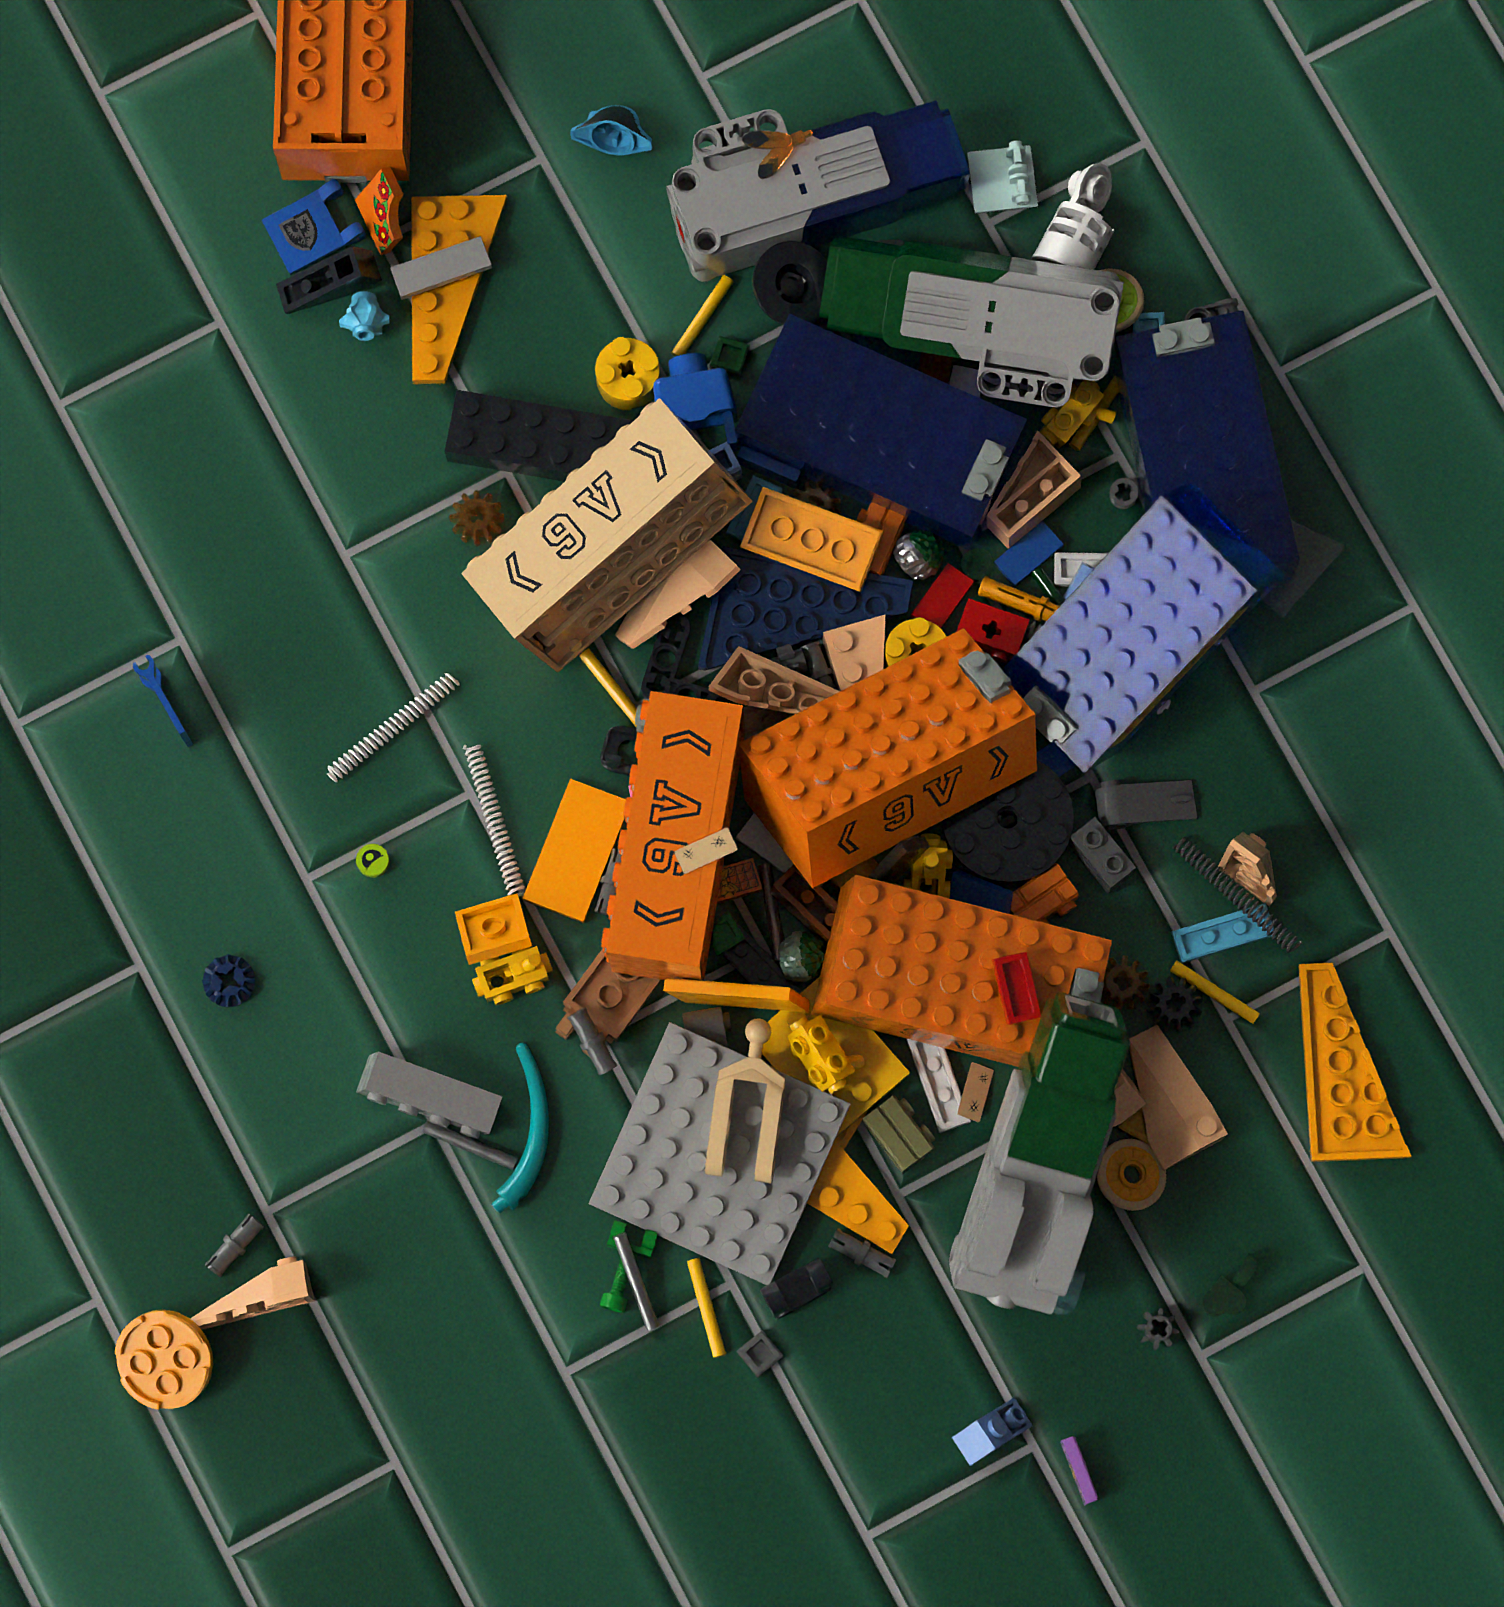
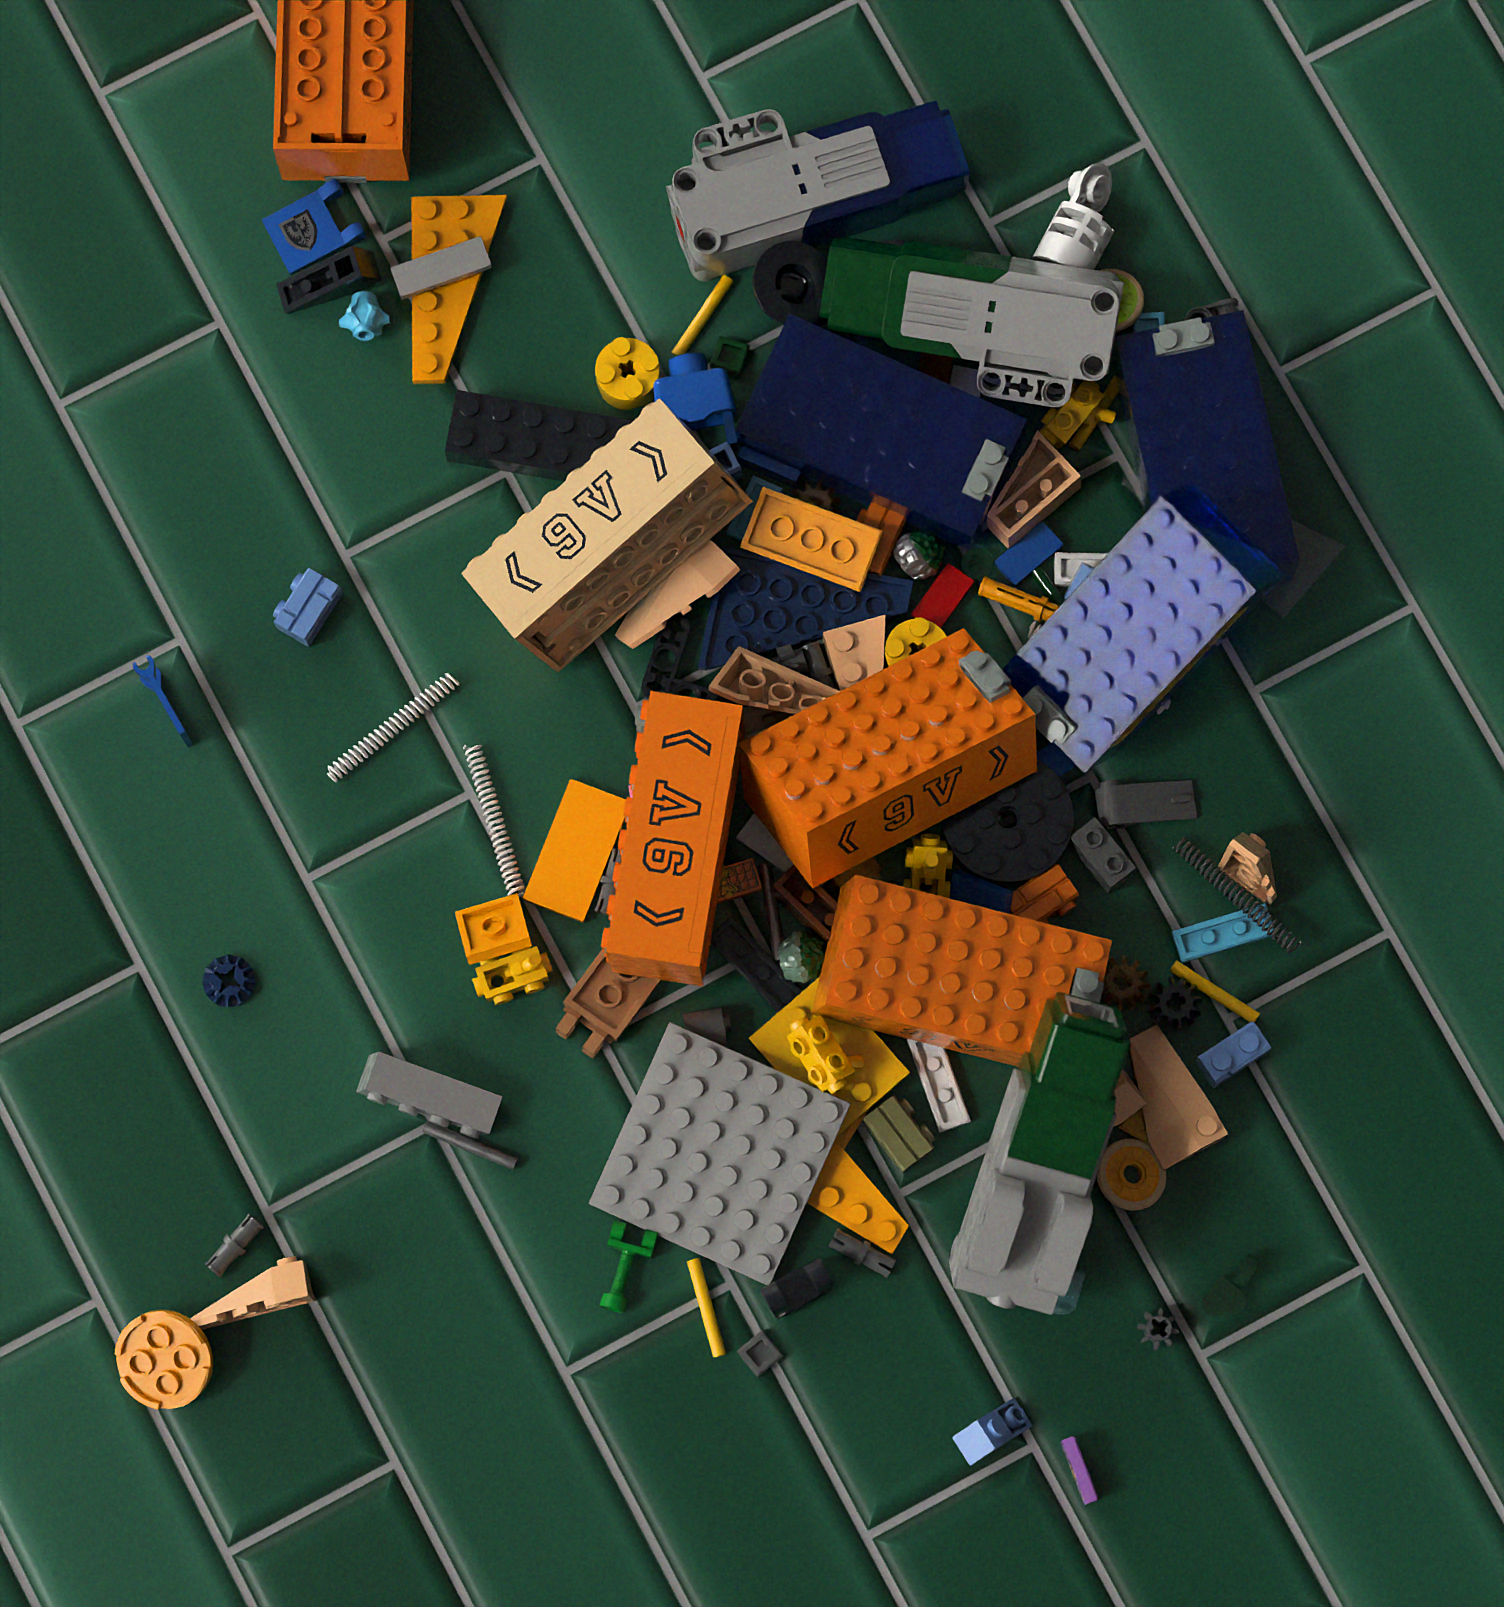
orange tile [355,167,403,255] -> none
lime tile [356,844,390,878] -> none
clear orange gear [449,490,505,546] -> none
teal animal [491,1043,549,1214] -> none
dark grey pin [567,1007,617,1075] -> none
dark azure hat [570,105,652,155] -> none
yellow bar [579,648,637,728] -> none
black piece [600,726,638,776] -> none
flat silver bar [613,1232,659,1330] -> none
light orange tile [663,978,810,1012] -> none
tan sticker [674,828,737,874] -> none
tan piece [705,1018,786,1183] -> none
green tile [712,911,745,957] -> none
clear orange piece [742,130,813,179] -> none
clear smoke tile [867,837,930,883] -> none
red brick [956,598,1030,663] -> none
tan sticker [957,1062,994,1122] -> none
light aqua hinge [967,141,1038,213] -> none
red tile [992,952,1041,1025] -> none
dark grey bush [1109,478,1138,509] -> none
light orange wing [1298,963,1412,1162] -> none
none -> medium blue brick [273,568,343,647]
none -> medium blue brick [1195,1021,1271,1089]

